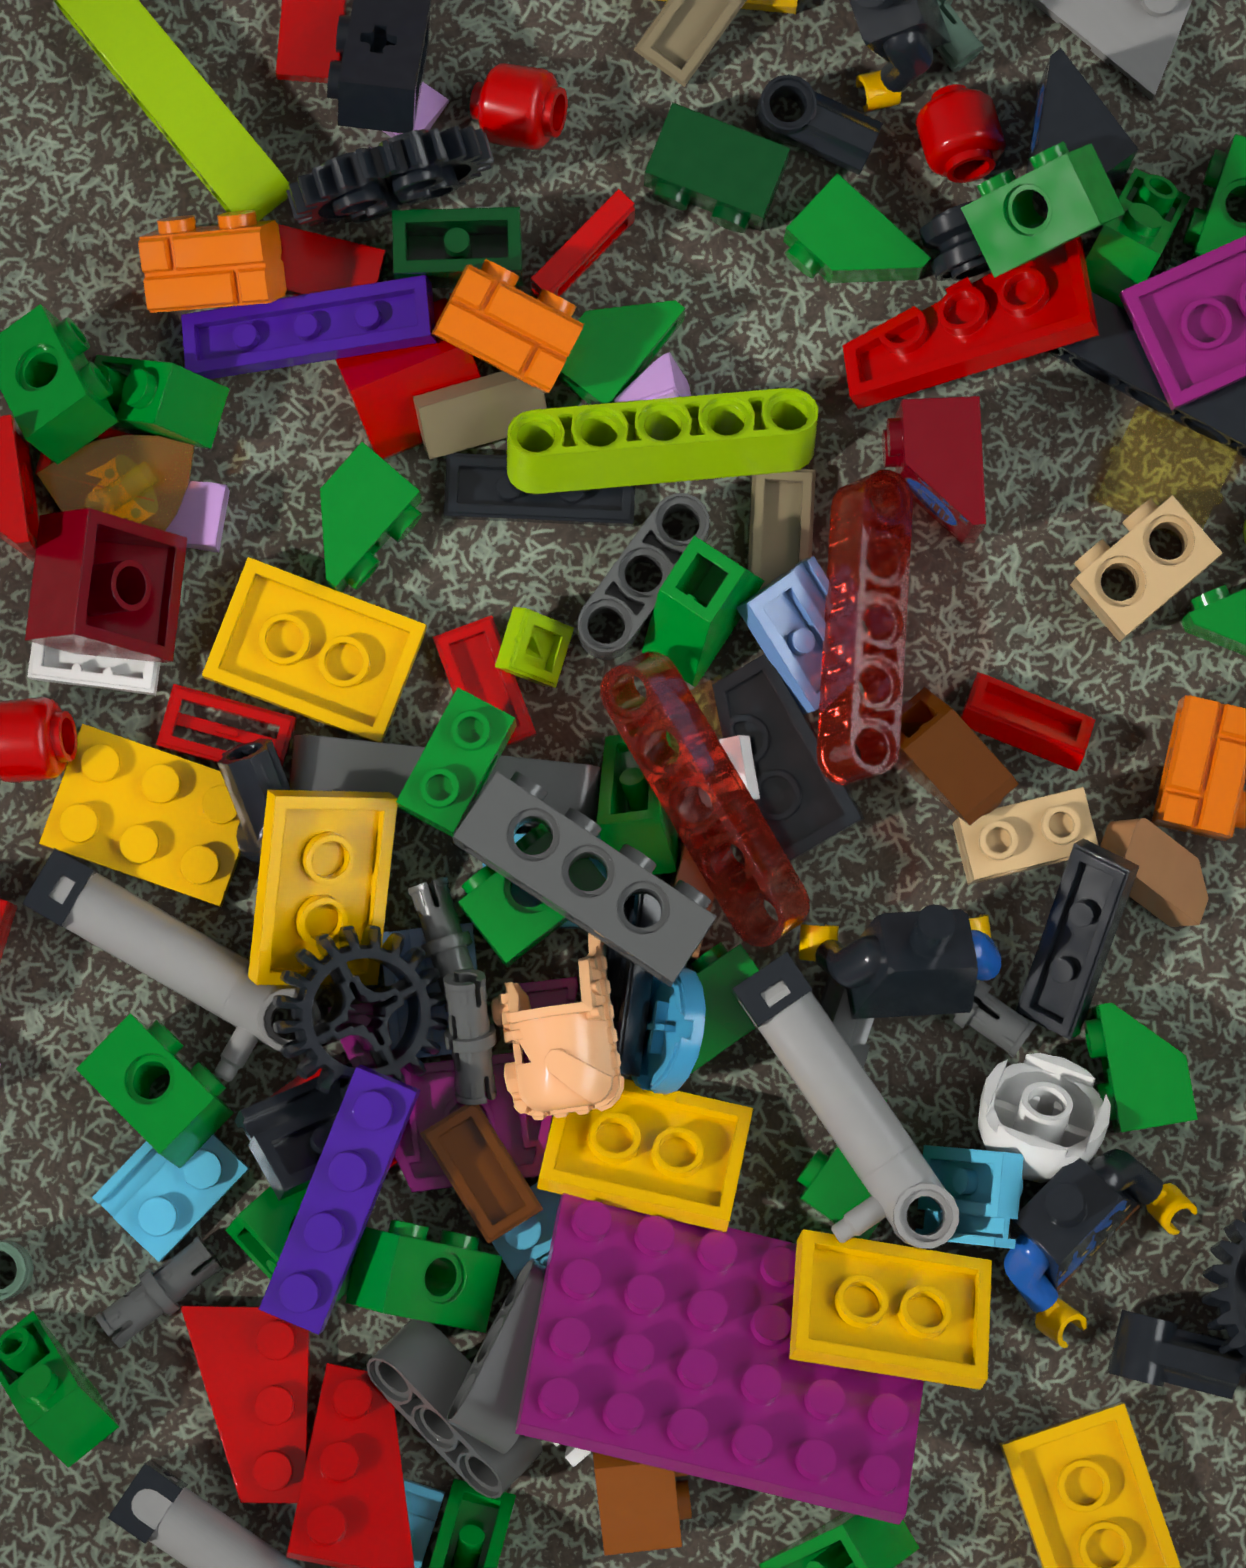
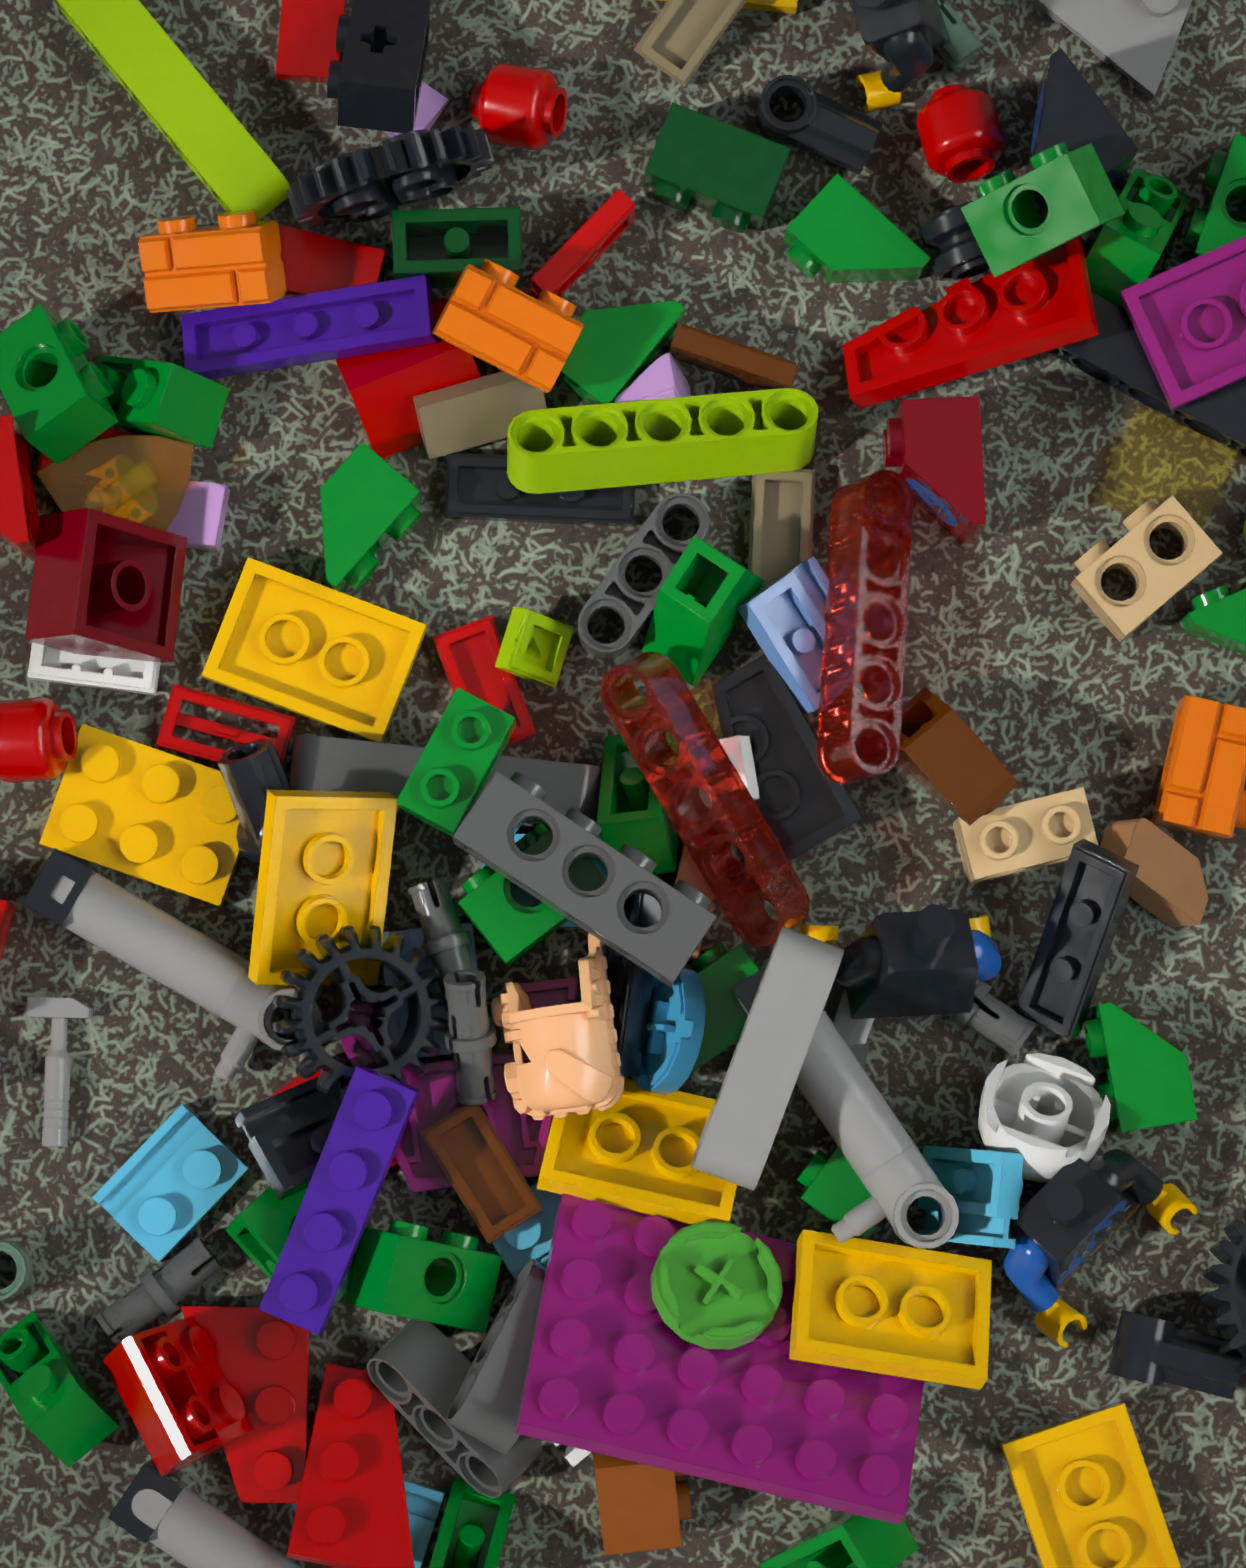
green brick [76,1013,234,1168] -> none
red tile [961,672,1096,772] -> none
none -> light grey piece [27,997,93,1147]
none -> red slope [103,1316,251,1477]
none -> bright green tile [651,1221,783,1350]
none -> reddish brown tile [670,324,798,390]
none -> light grey beam [692,926,844,1191]

